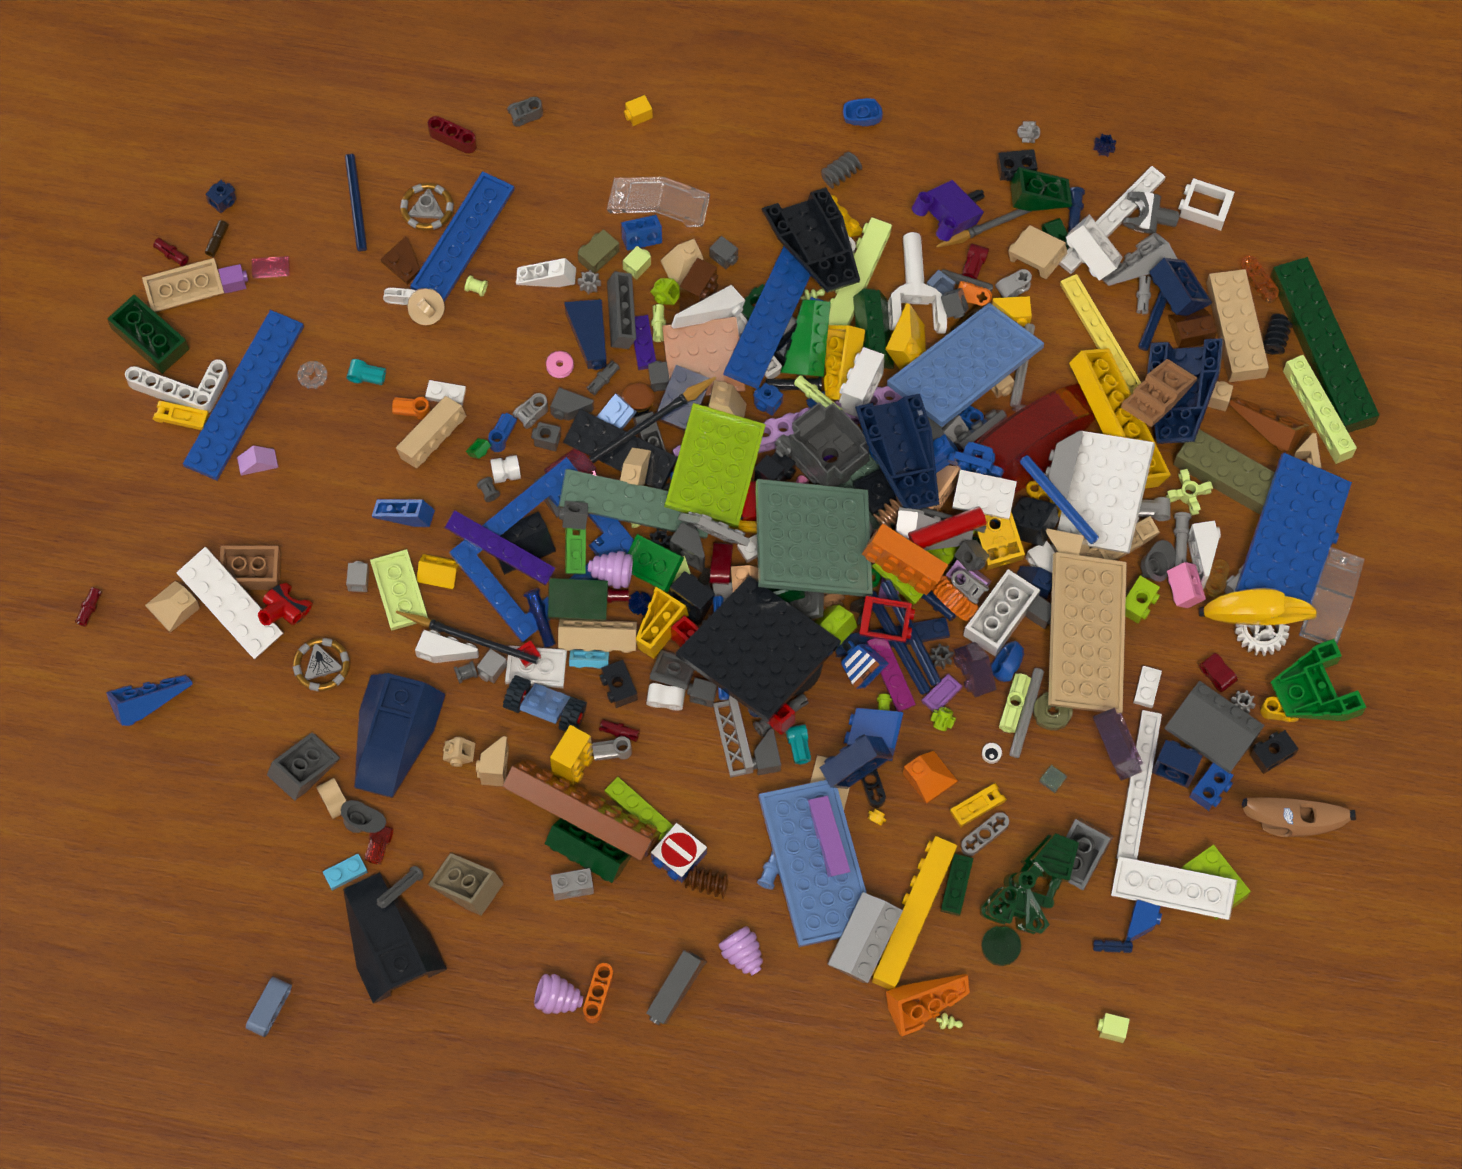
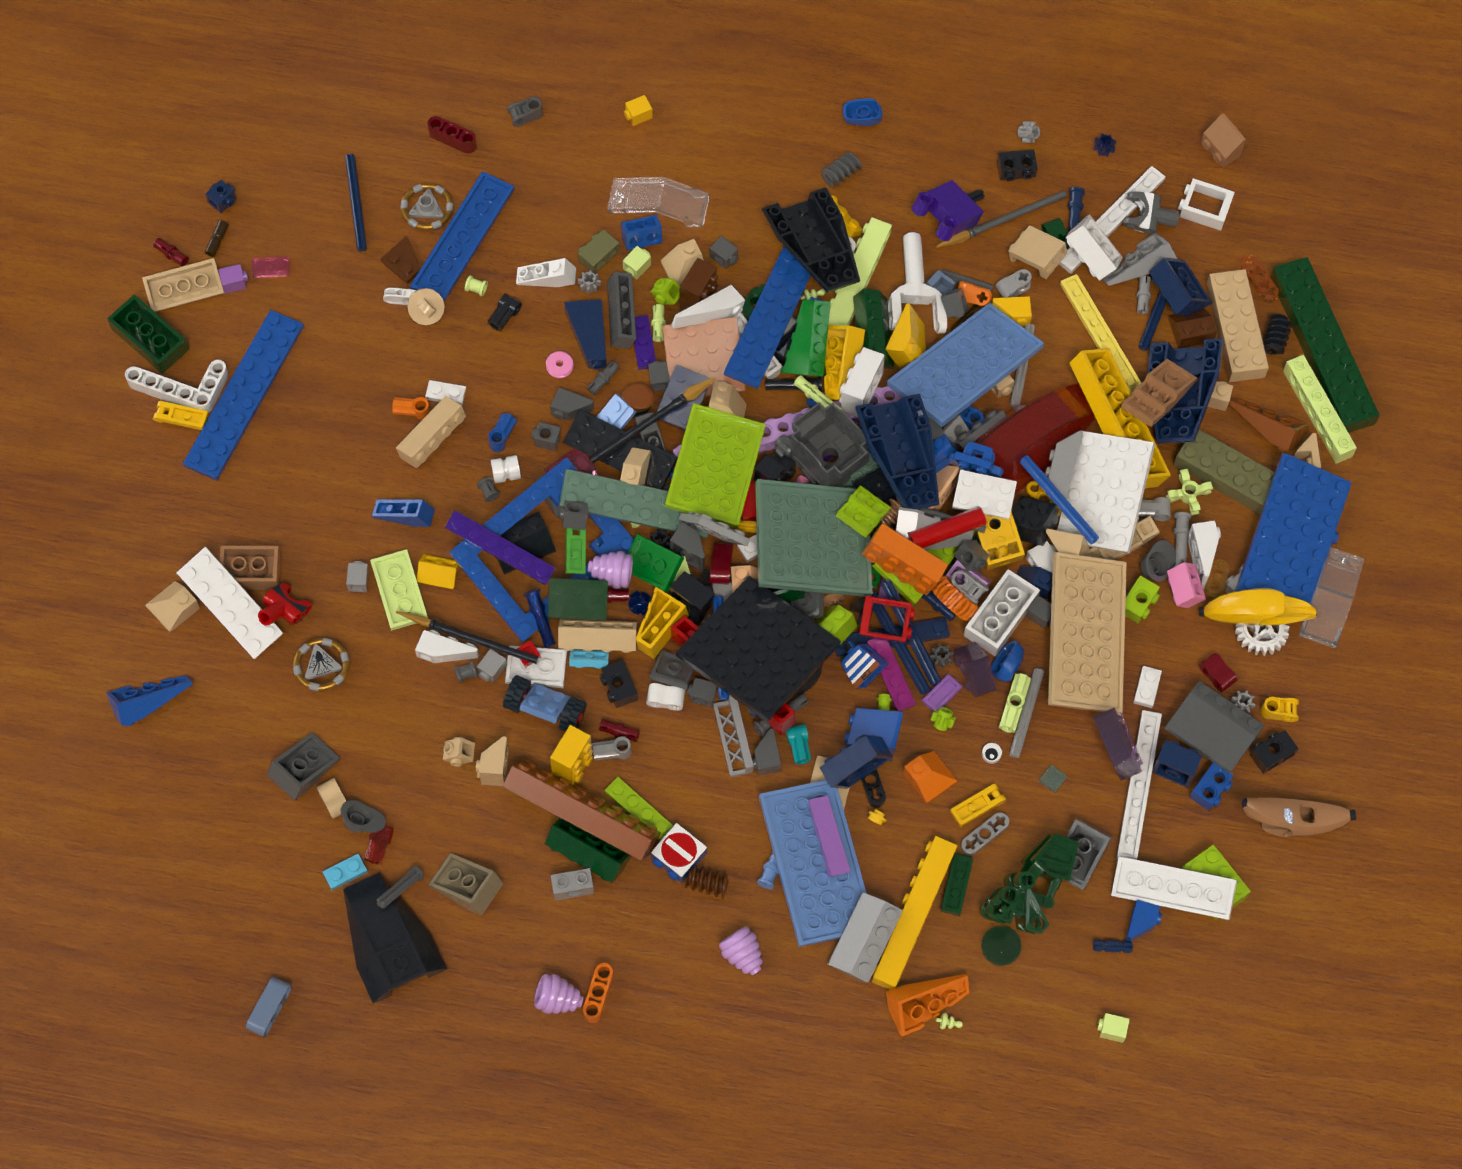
dark red pin [75,587,102,627] -> none
lavender slope [237,446,278,475] -> none
clear gear [297,361,327,390] -> none
teal piece [346,359,386,385] -> none
dark blue wedge [354,673,446,798] -> none
green plate [465,438,491,459] -> none
light grey piece [513,393,549,429] -> none
dark grey slope [646,950,707,1025] -> none
blue brick [753,383,784,416] -> none
dark red piece [962,243,989,279] -> none
dark green slope [1010,167,1072,212] -> none
olive plate [1033,692,1073,730] -> none
green wedge [1270,639,1366,721] -> none
none -> black piece [488,293,522,331]
none -> lime slope [836,485,891,538]
none -> medium nougat slope [1201,113,1246,168]

